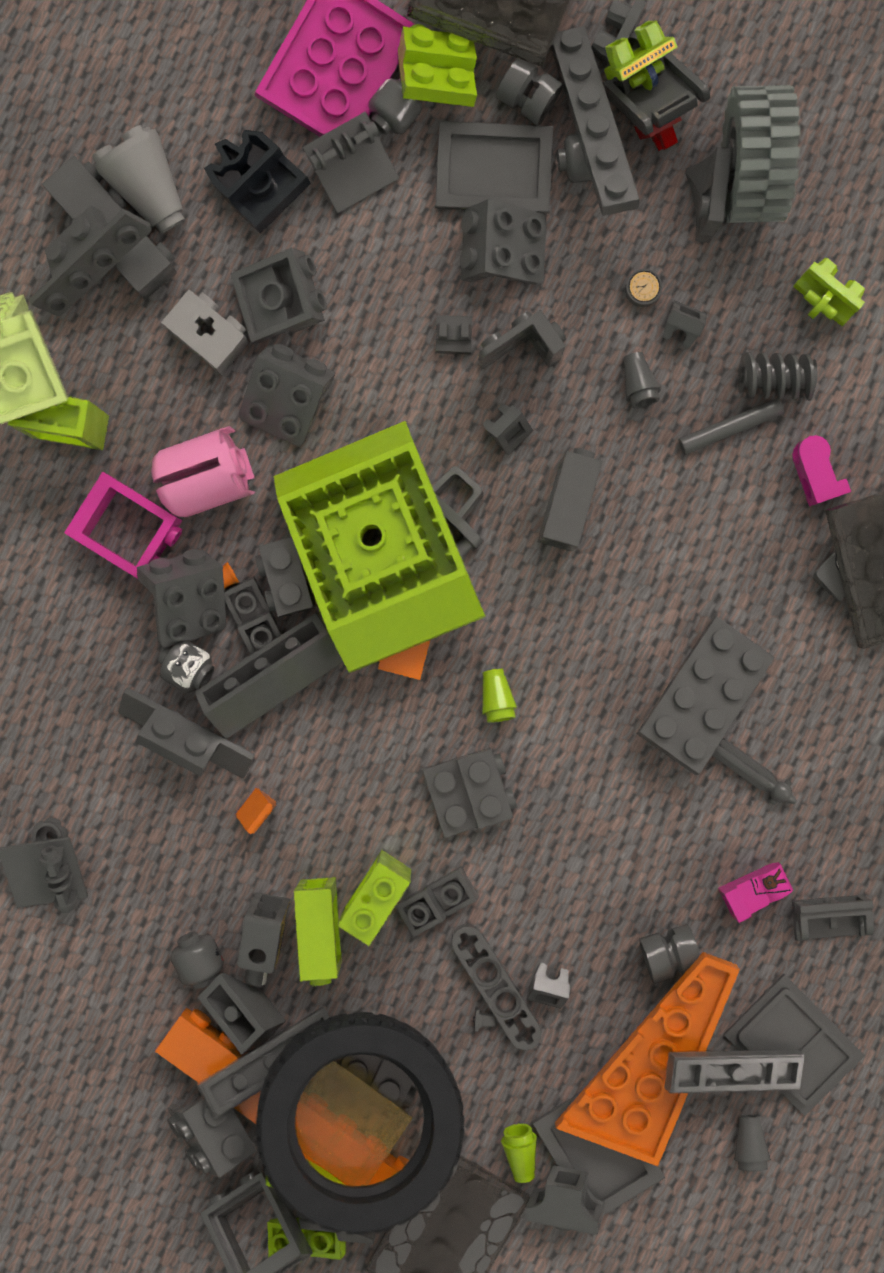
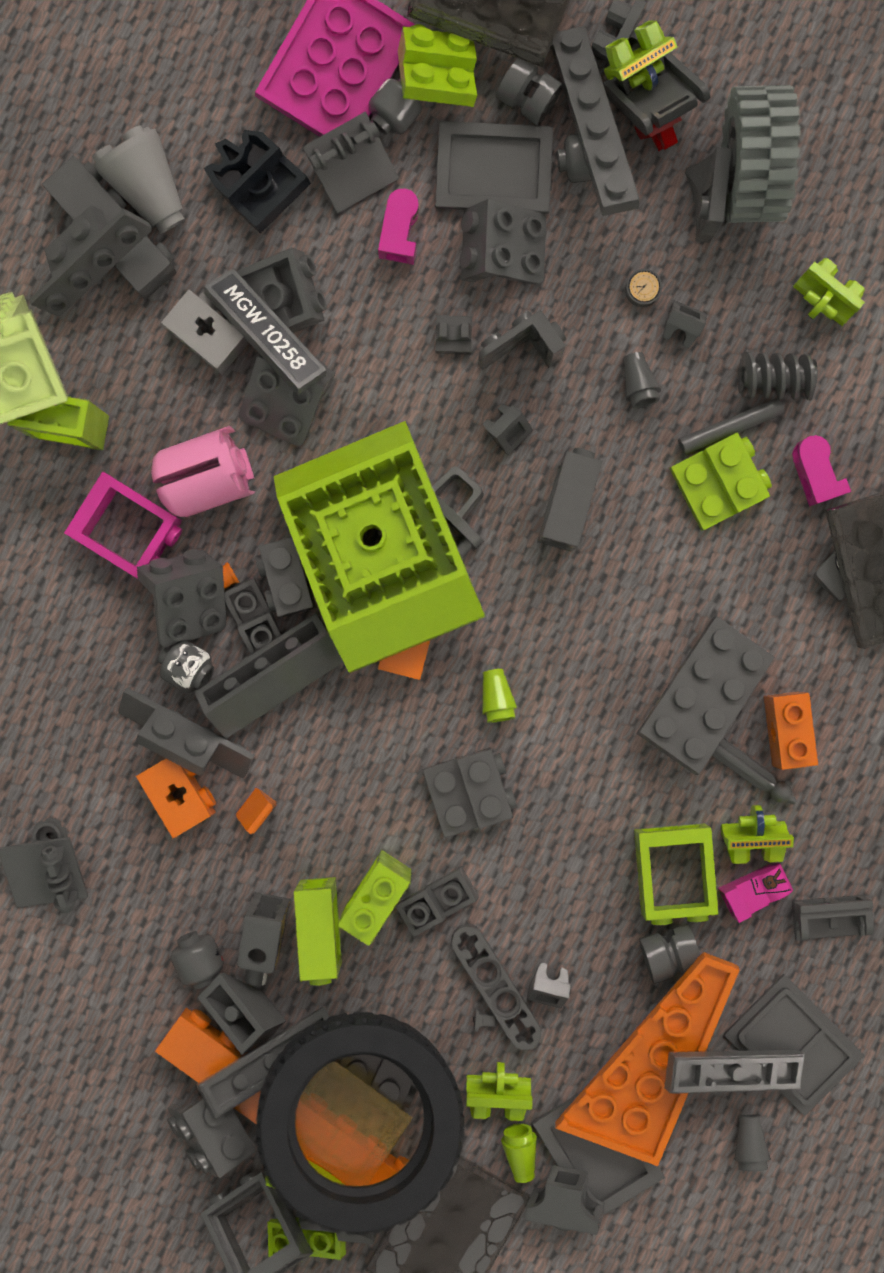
none -> orange brick [136,758,216,839]
none -> tile [204,269,327,395]
none -> dark pink leg [378,189,419,265]
none -> lime hips [466,1062,533,1121]
none -> lime window [634,823,719,925]
none -> lime plate [669,432,772,531]
none -> lime hips [721,805,794,864]
none -> orange brick [763,692,818,770]

